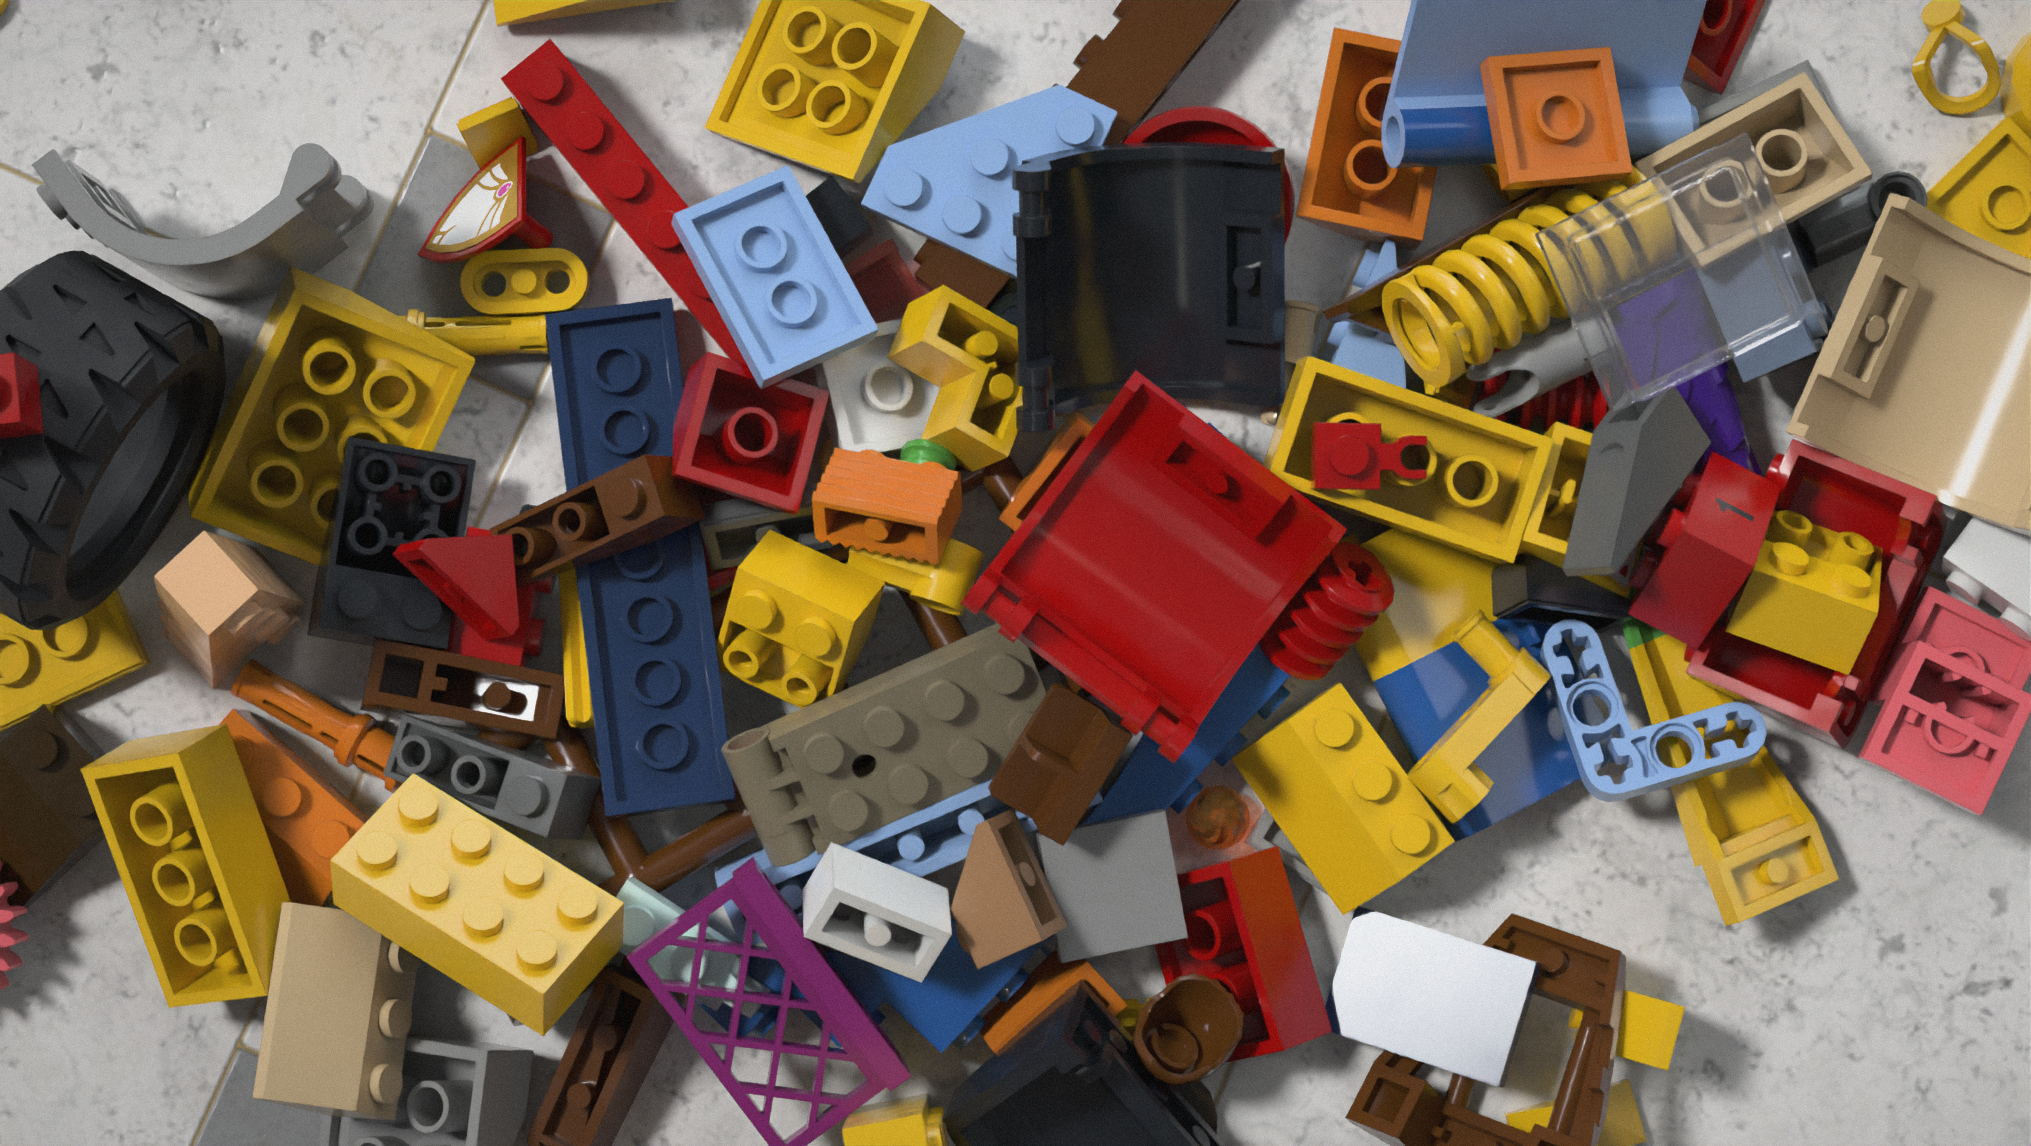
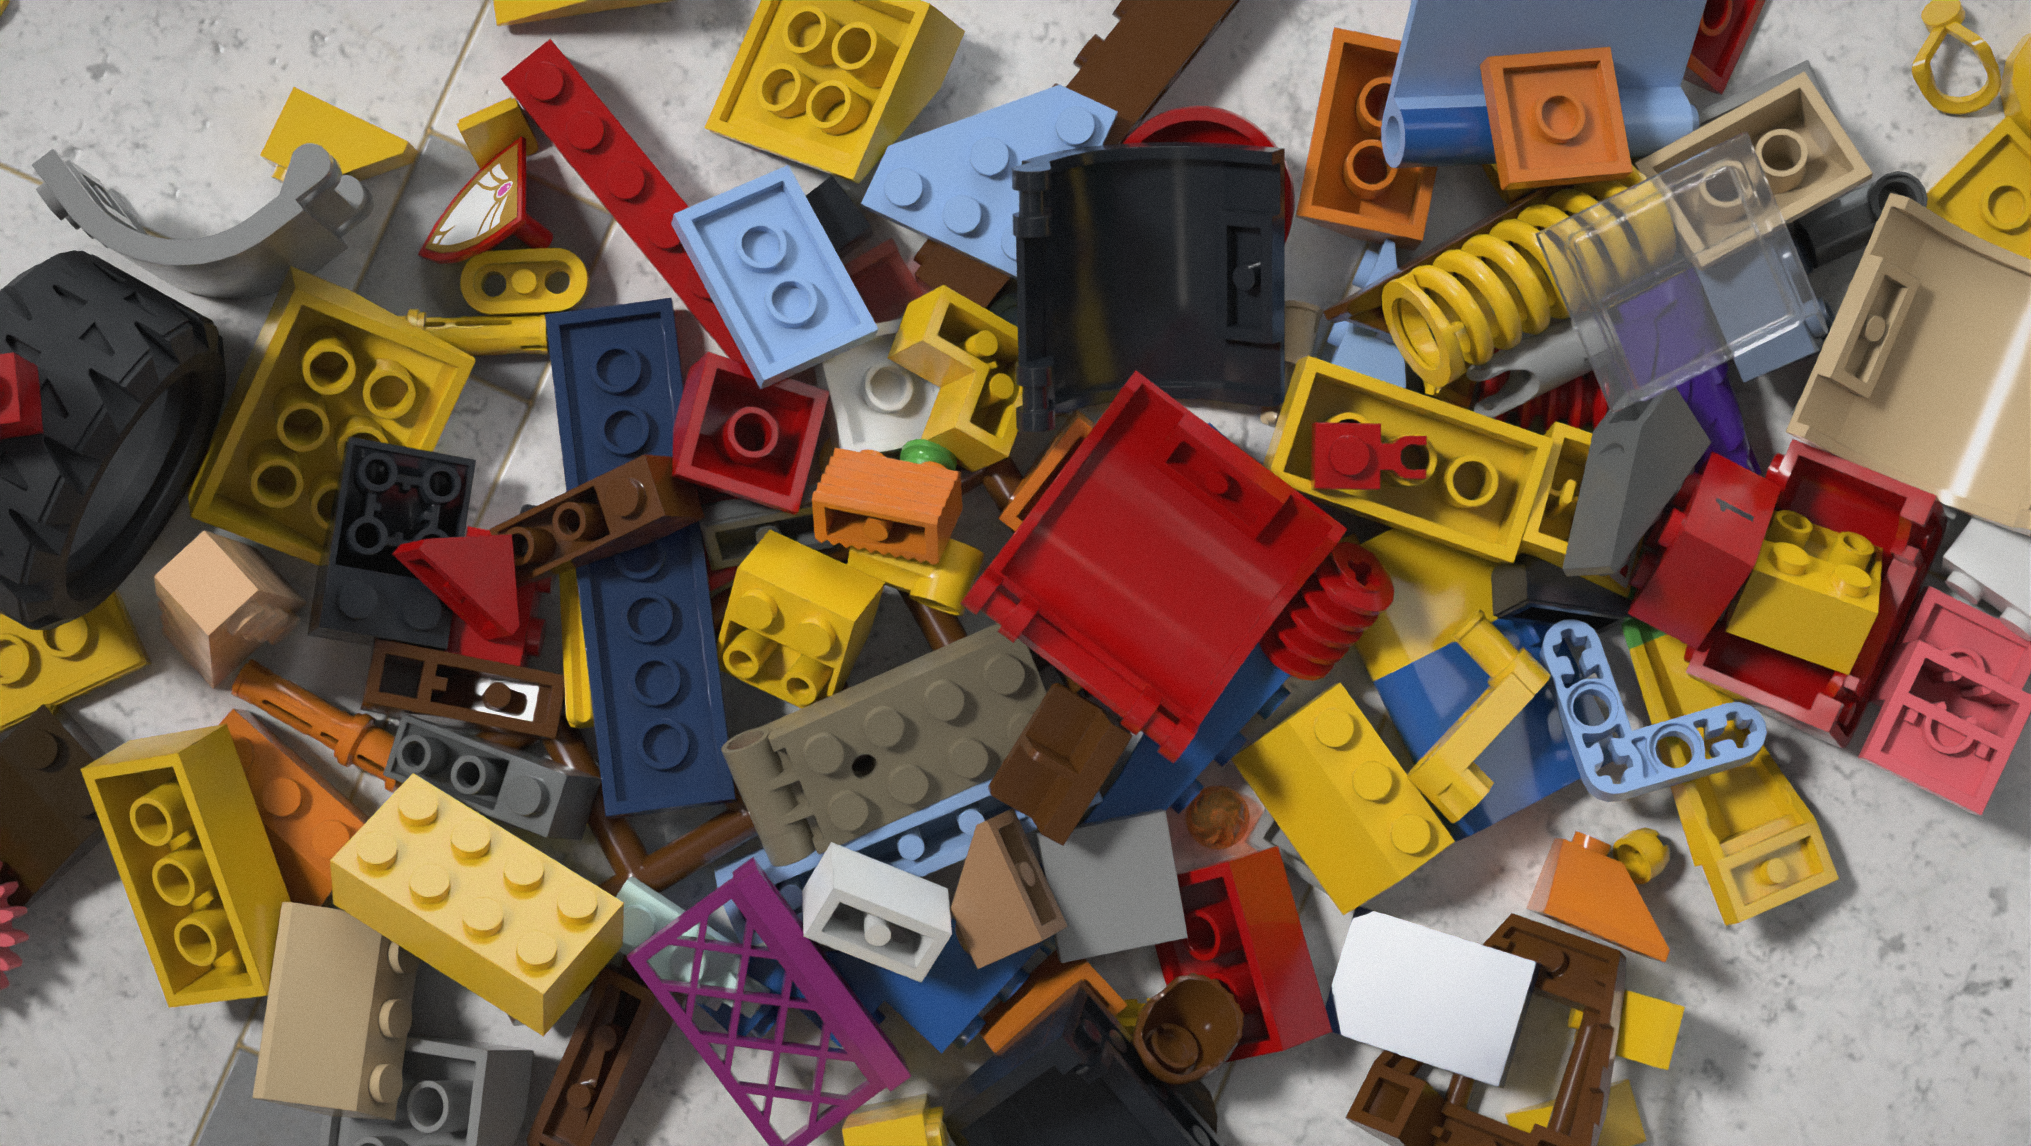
none -> yellow slope [260,87,418,184]
none -> orange slope [1526,831,1670,962]
none -> yellow hinge [1613,827,1670,884]

